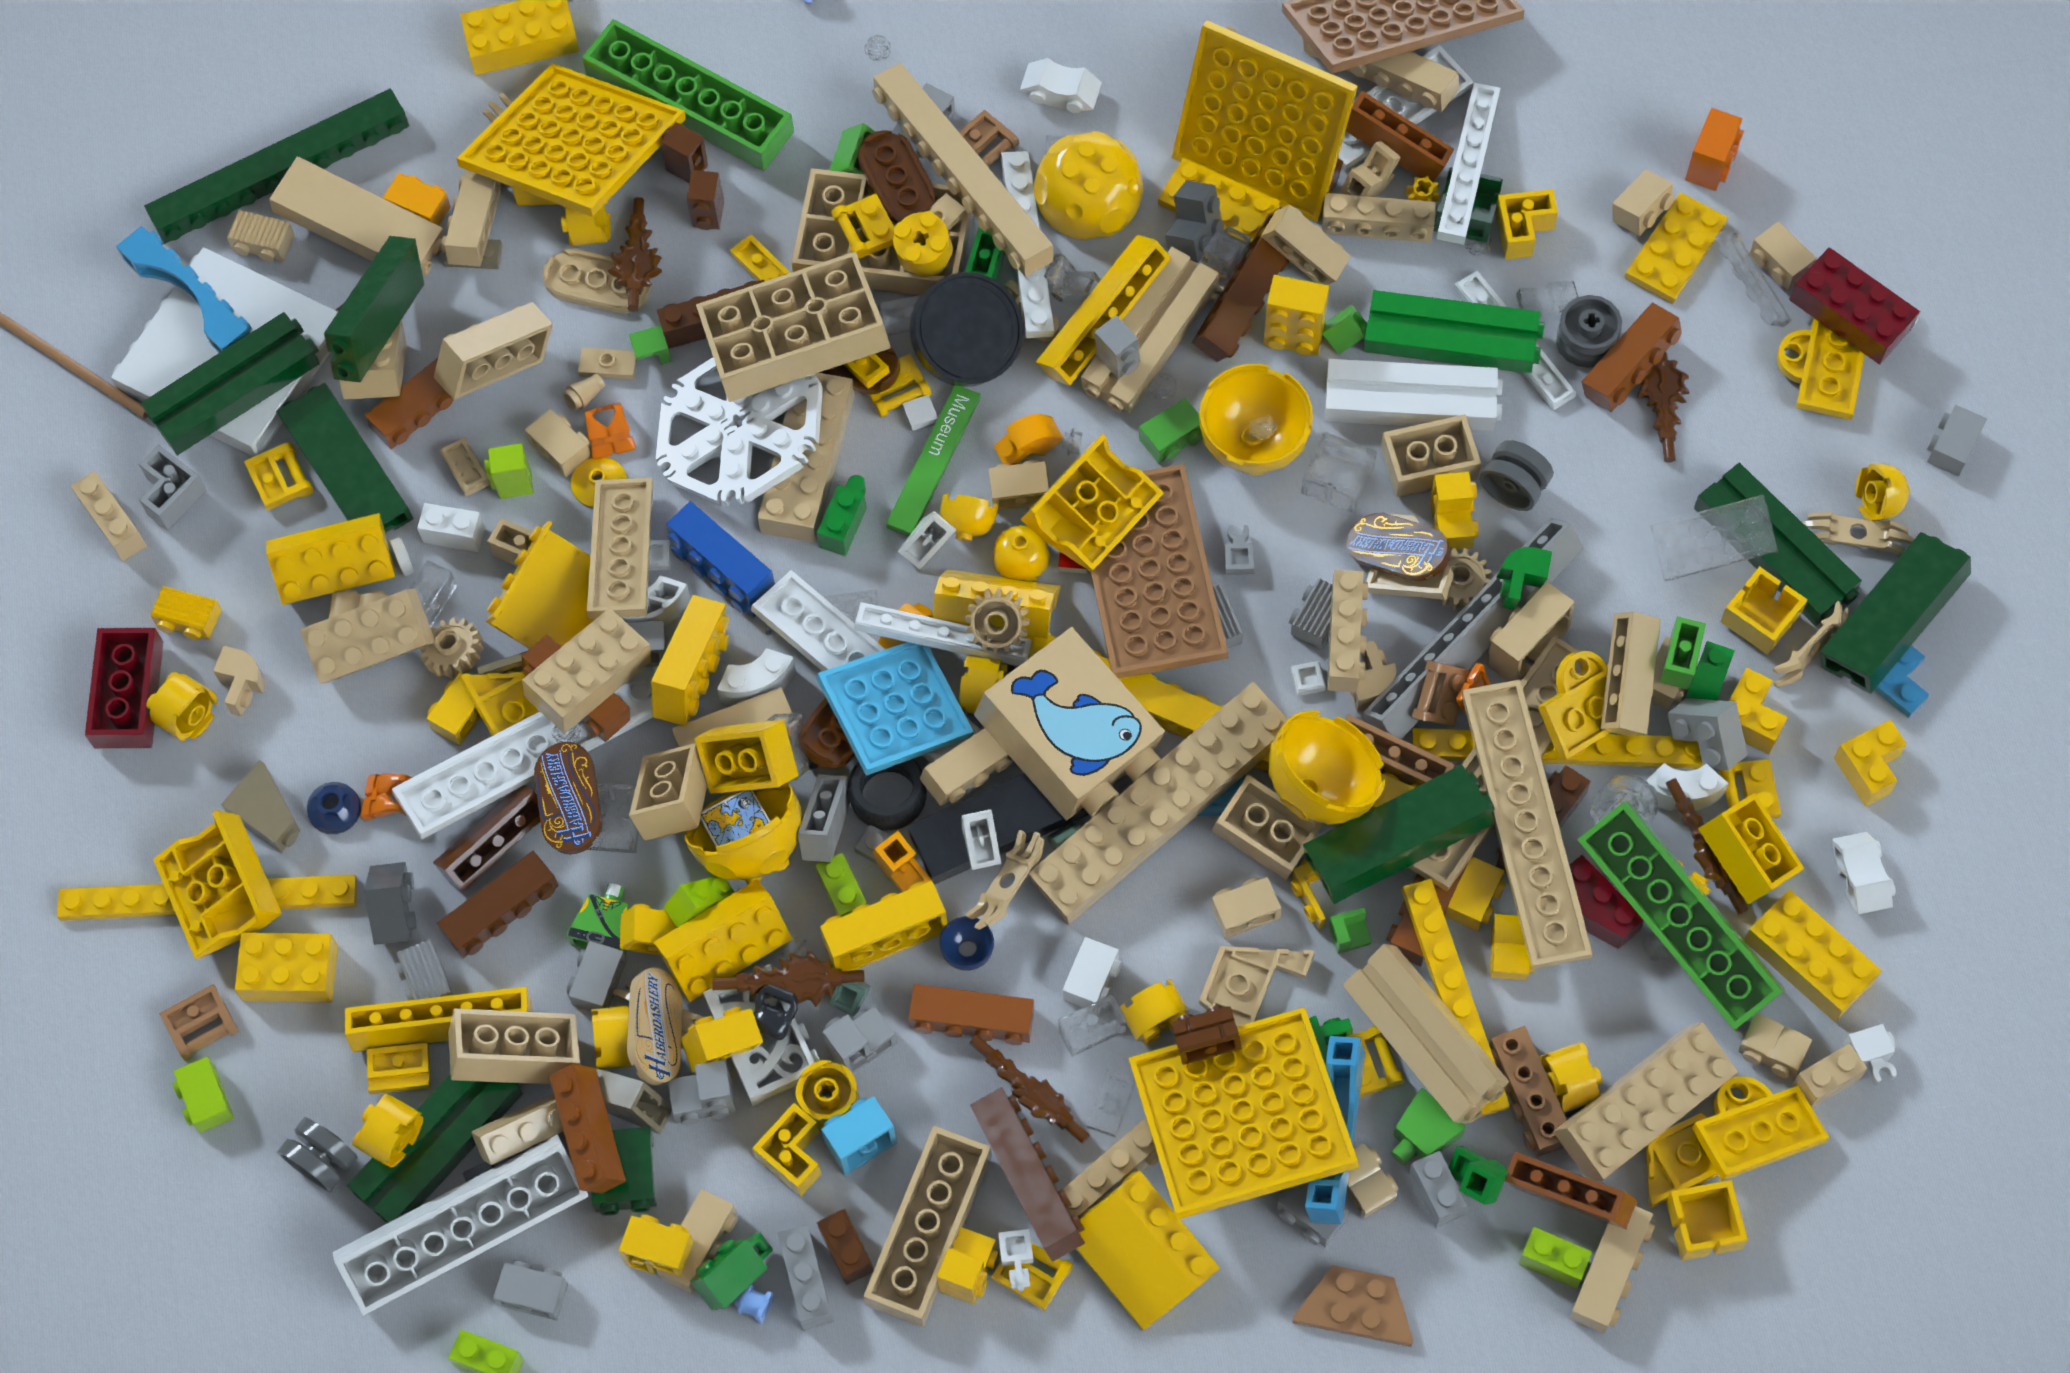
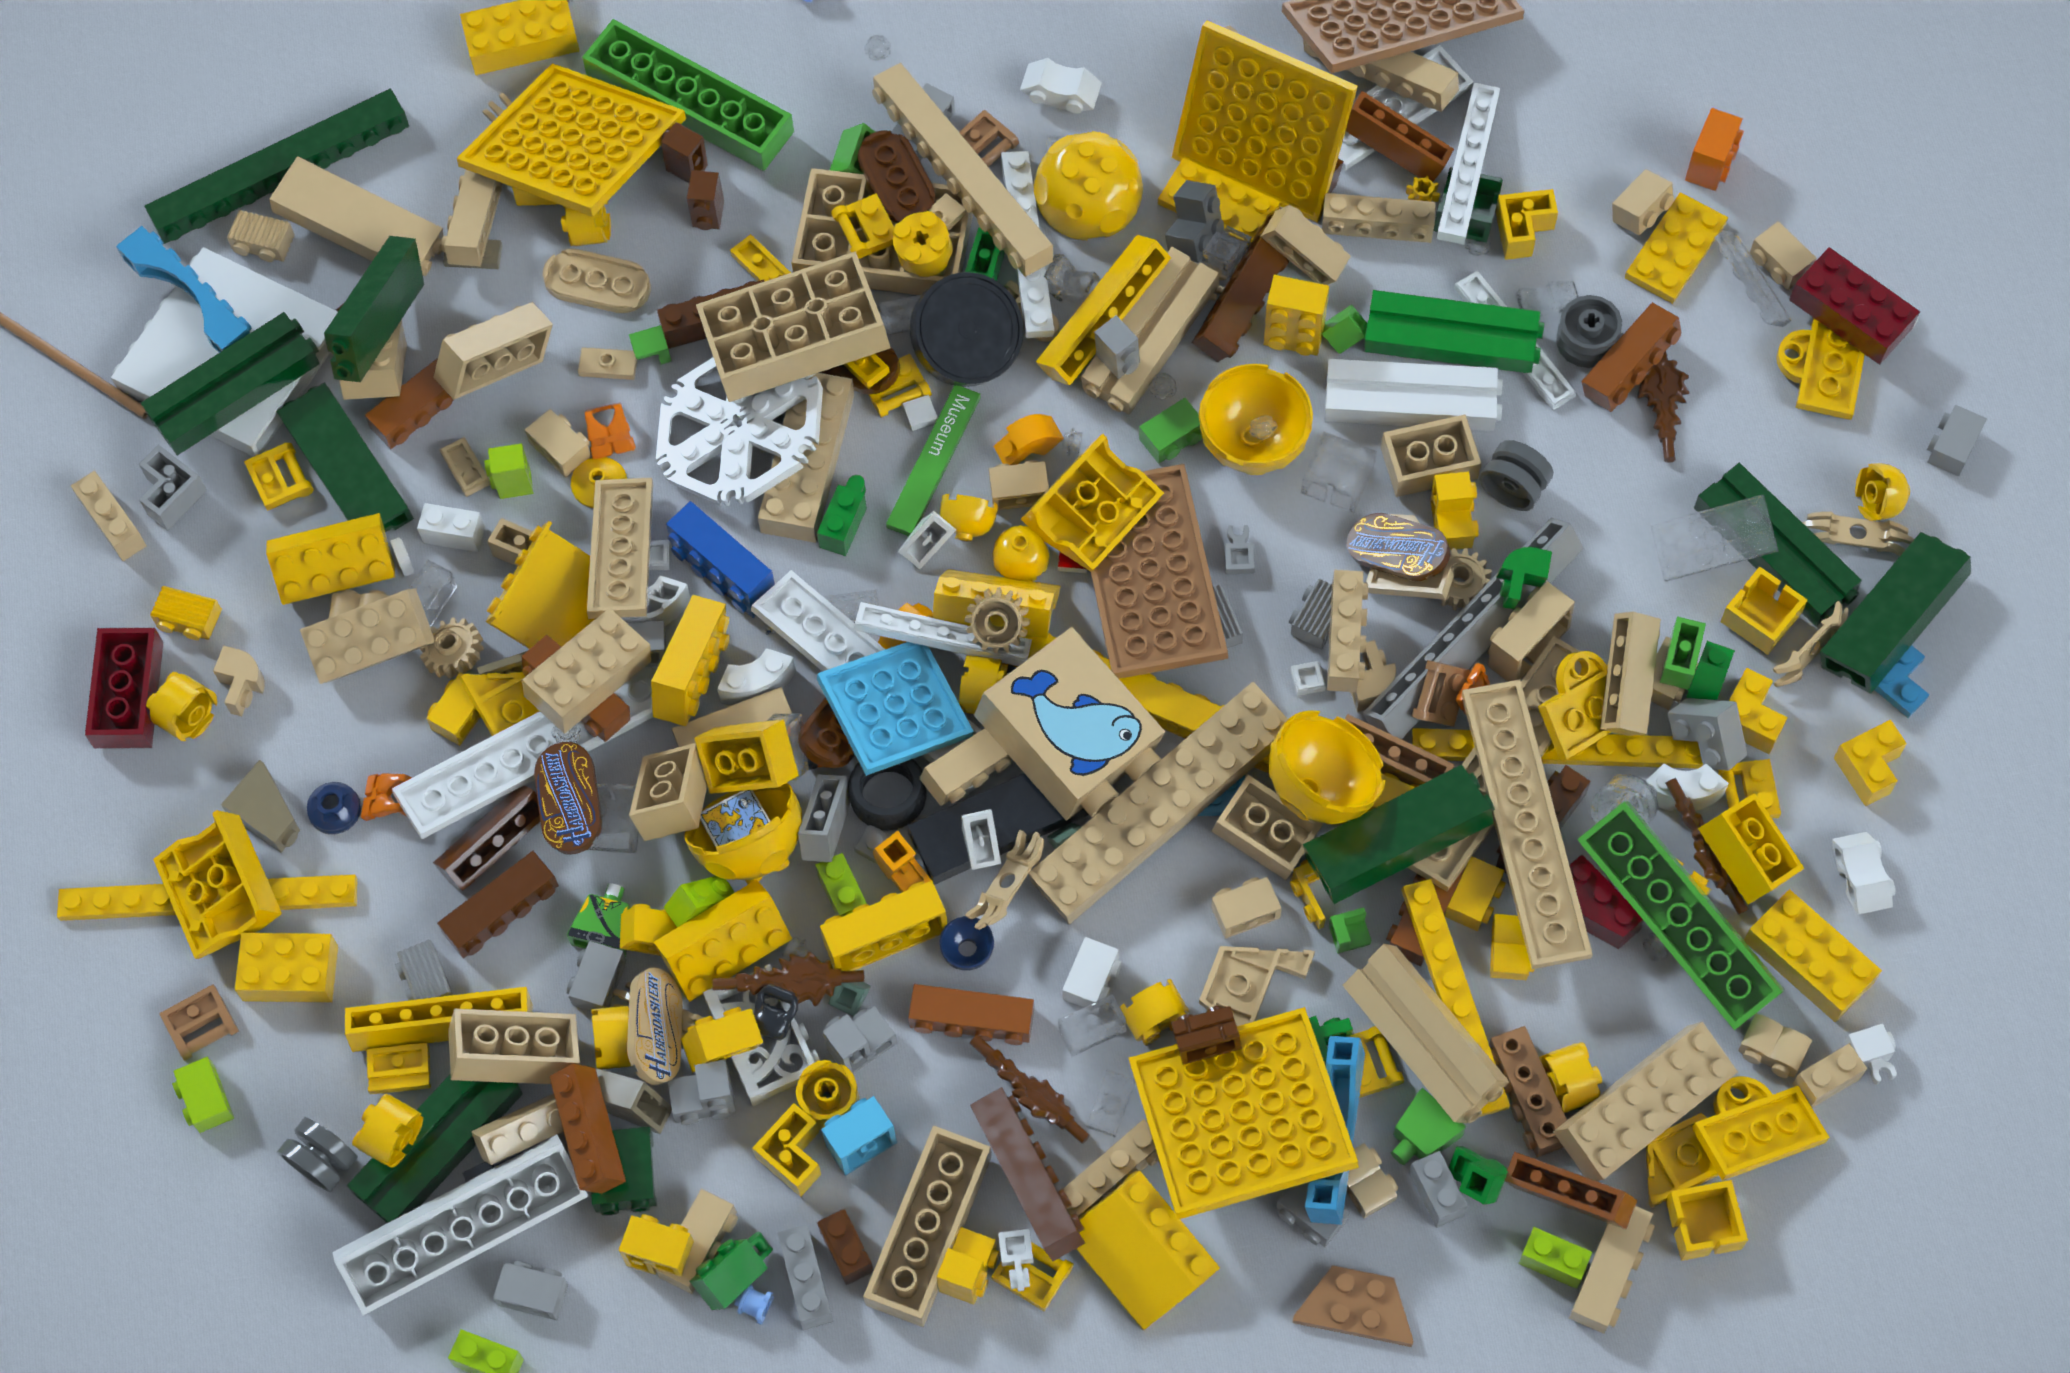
dark grey brick [364,862,416,945] -> none
light orange brick [382,172,451,226] -> none
tan cone [562,374,605,411] -> none
reddish brown piece [607,197,662,312] -> none
tan brick [1340,140,1401,197] -> none

